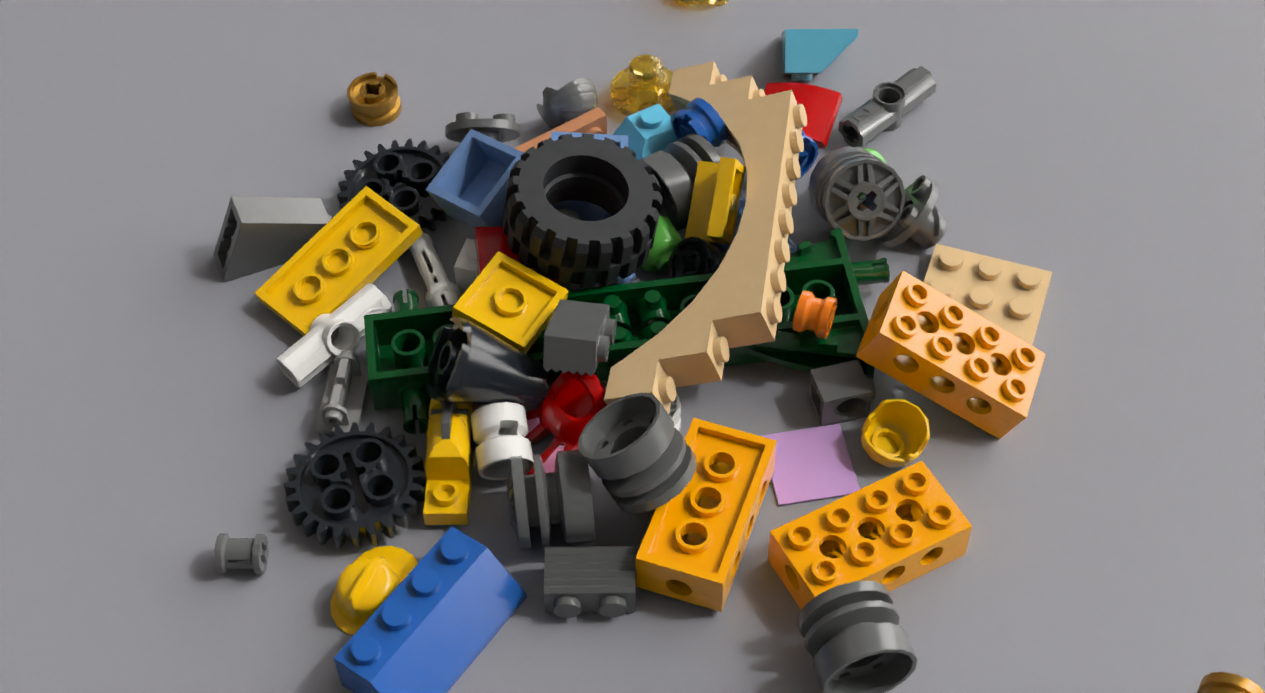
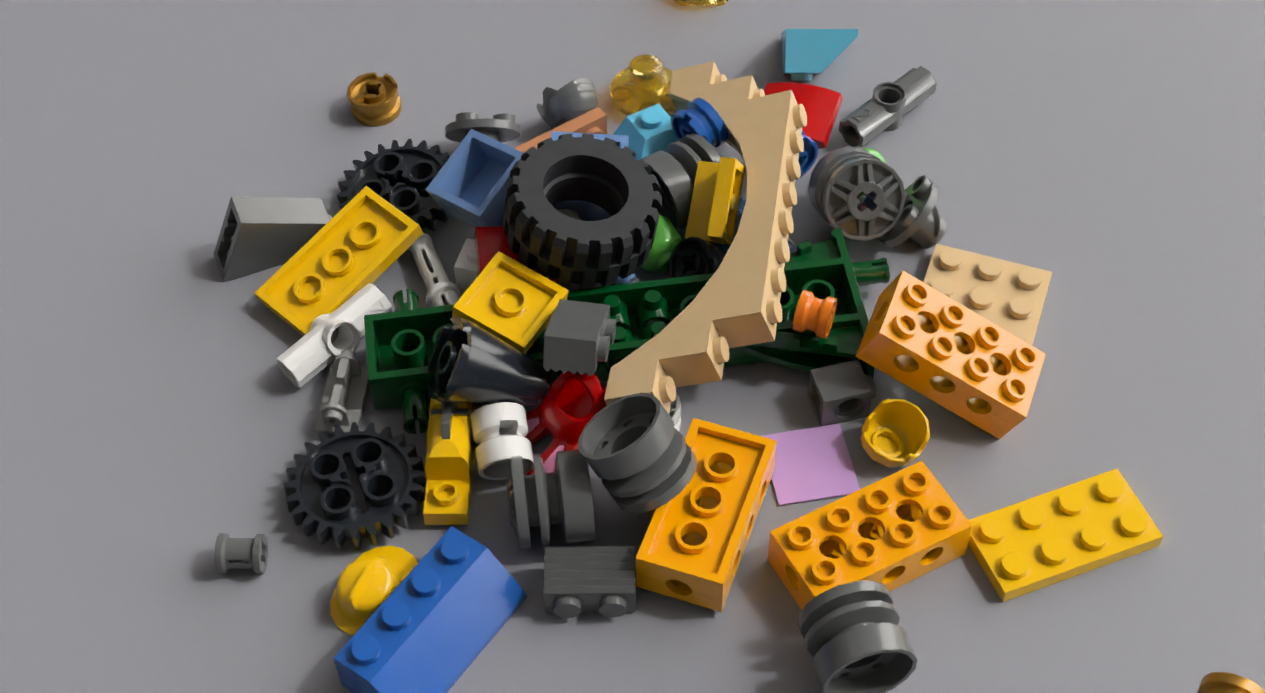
none -> yellow plate [968,468,1163,602]

